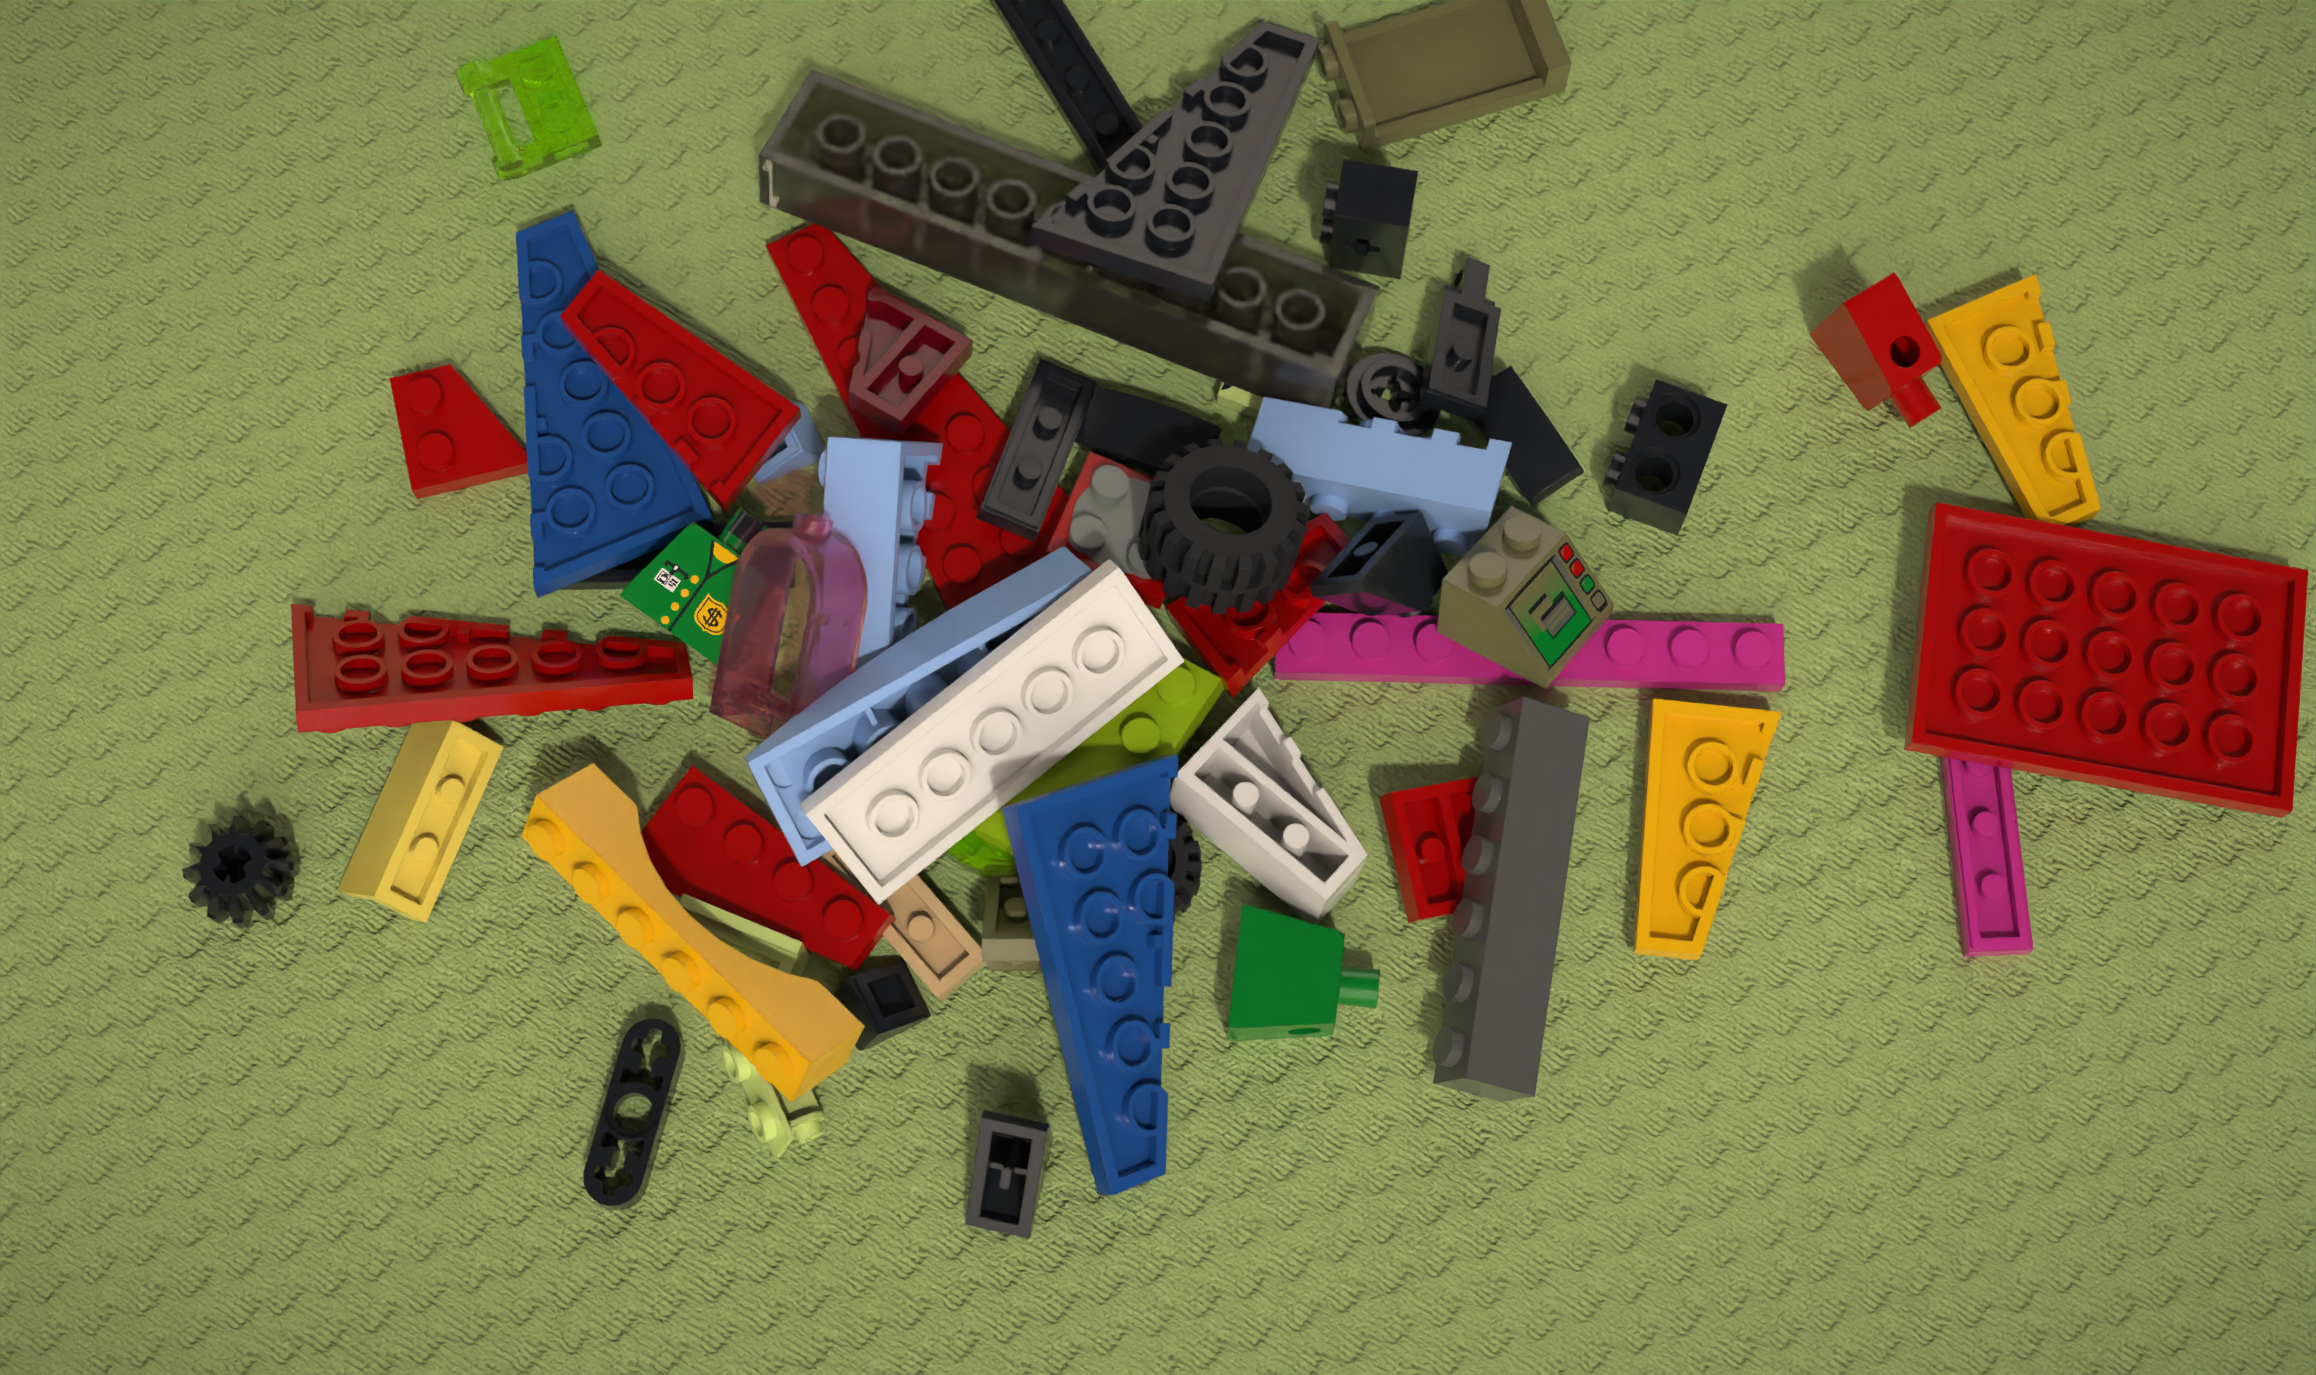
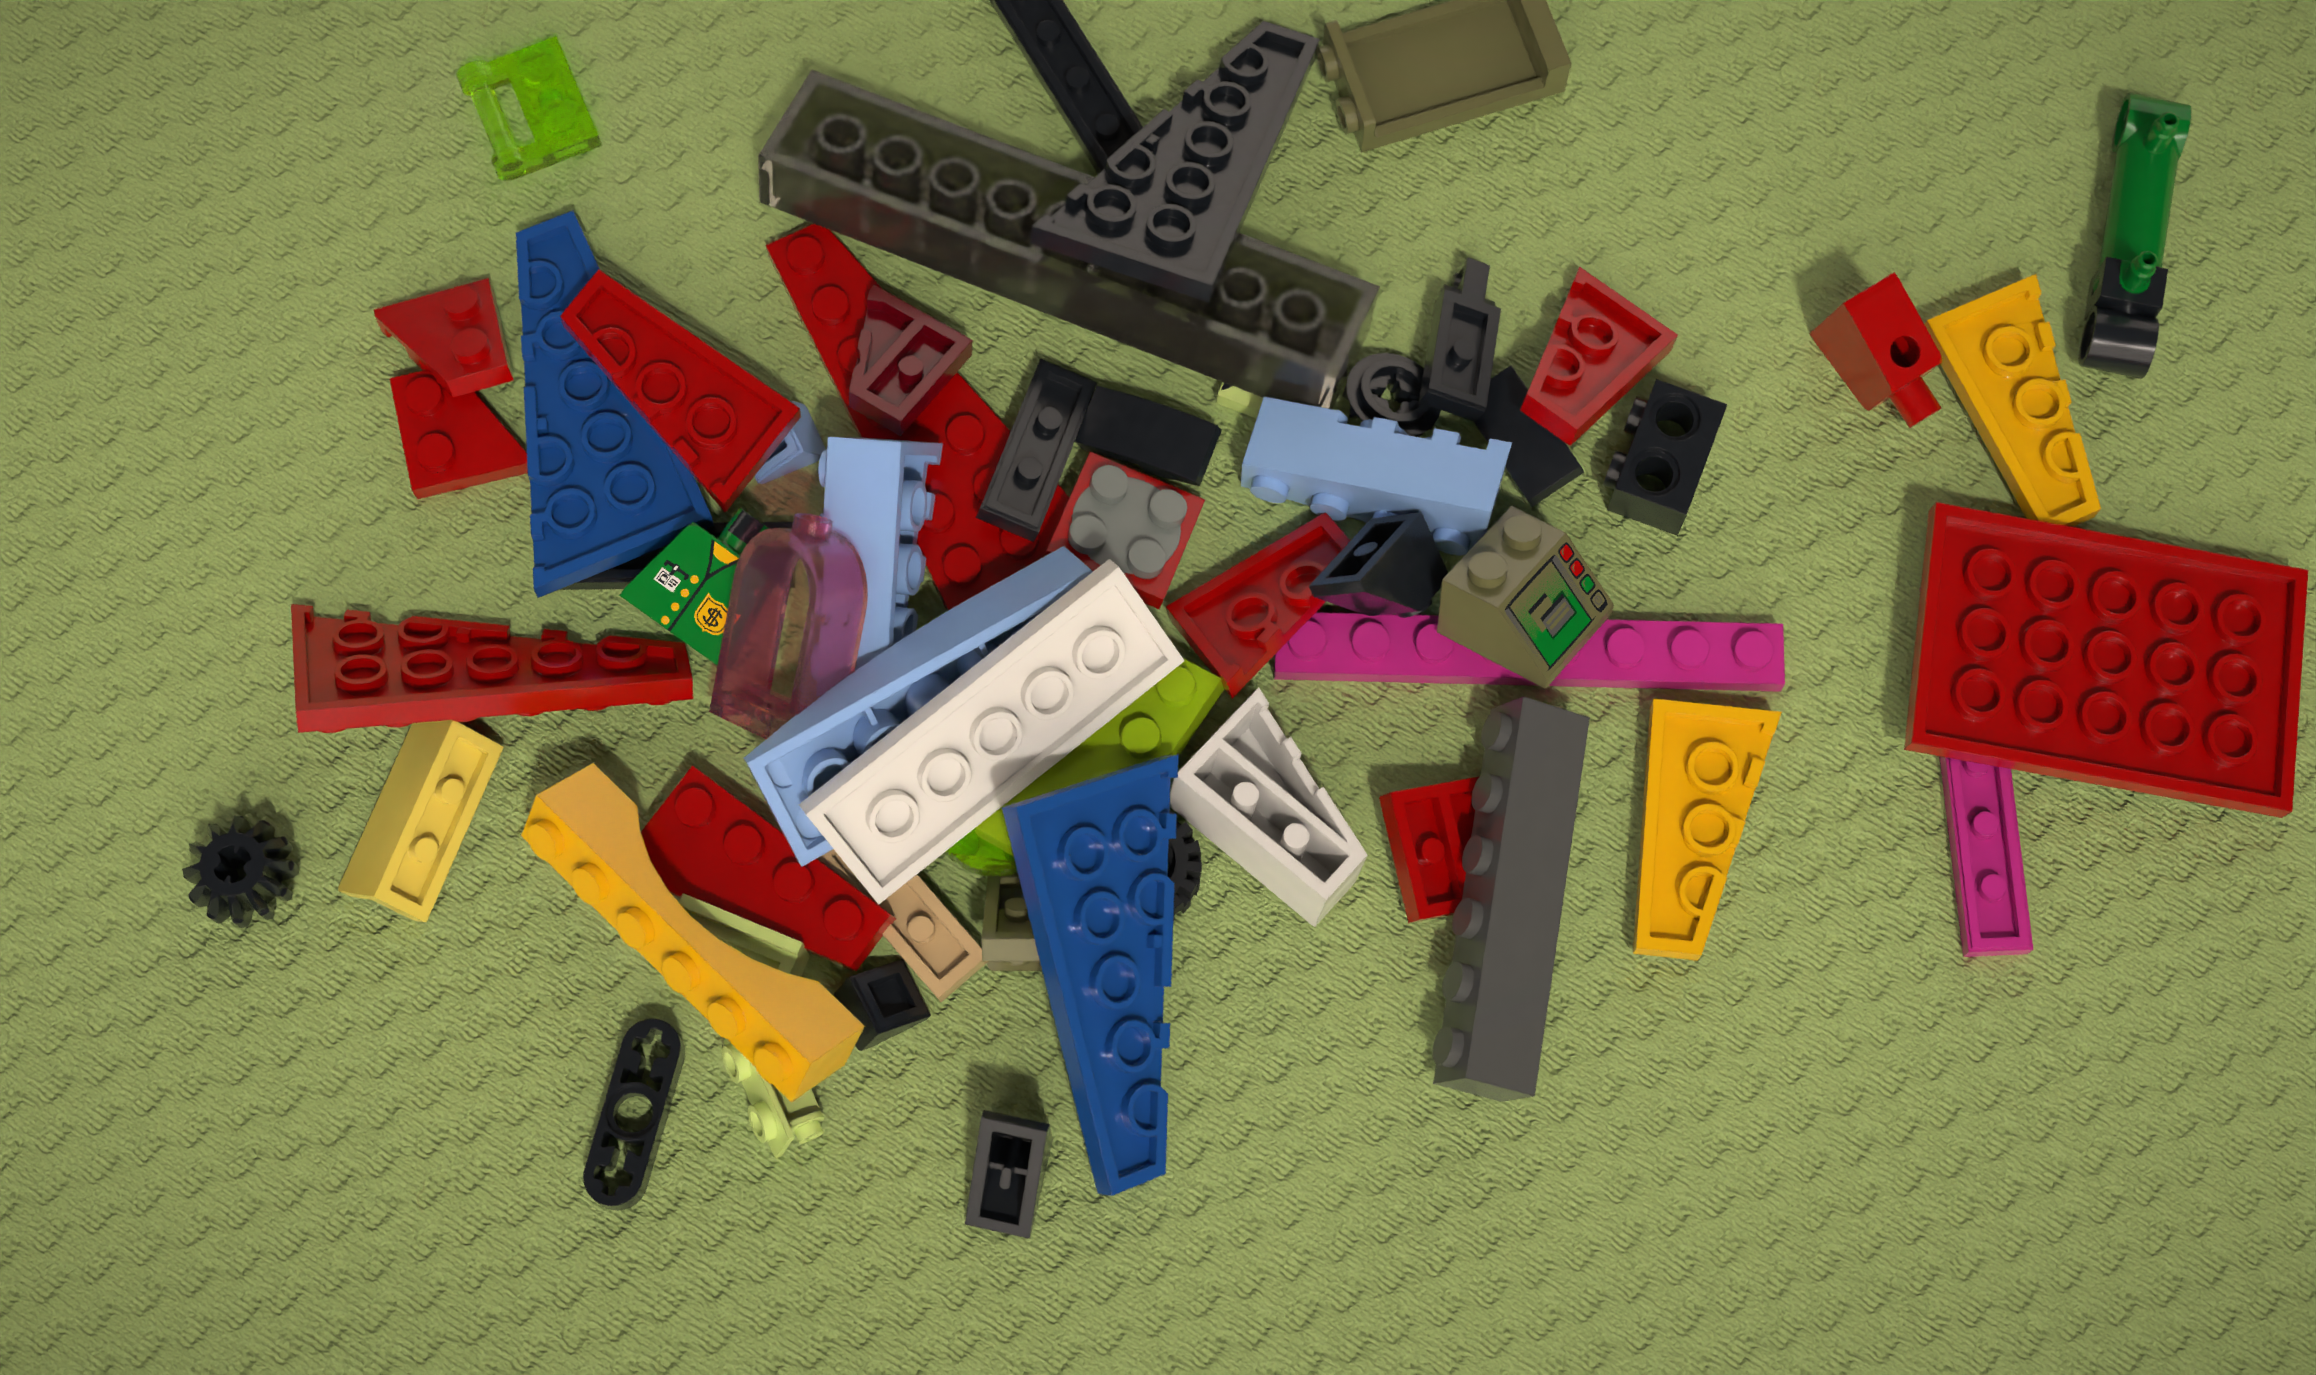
black tyre [1138,439,1309,614] -> none
green torso [1227,905,1380,1041] -> none
black brick [1320,159,1418,279] -> none
none -> red wing [374,278,514,397]
none -> red wing [1520,266,1678,446]
none -> green piece [2078,93,2192,379]

